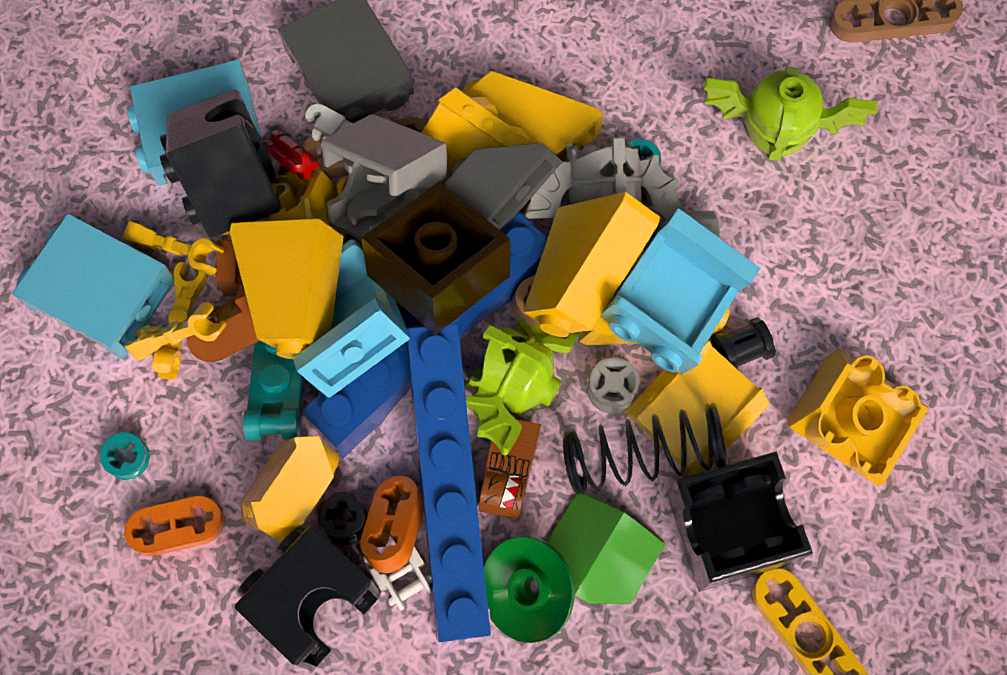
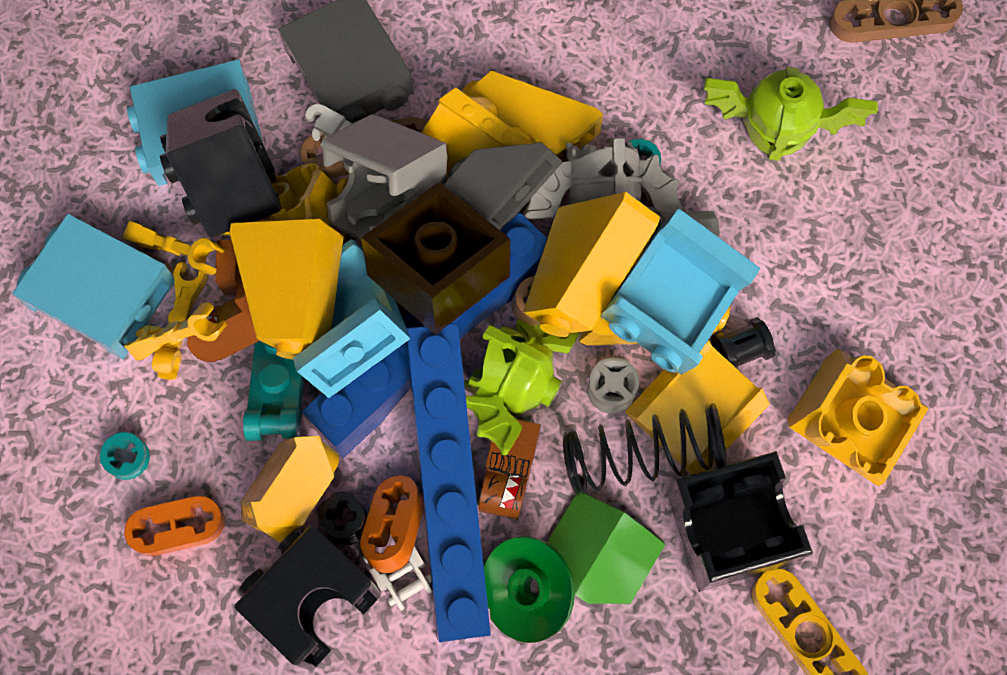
red axle [263,130,319,180] -> none

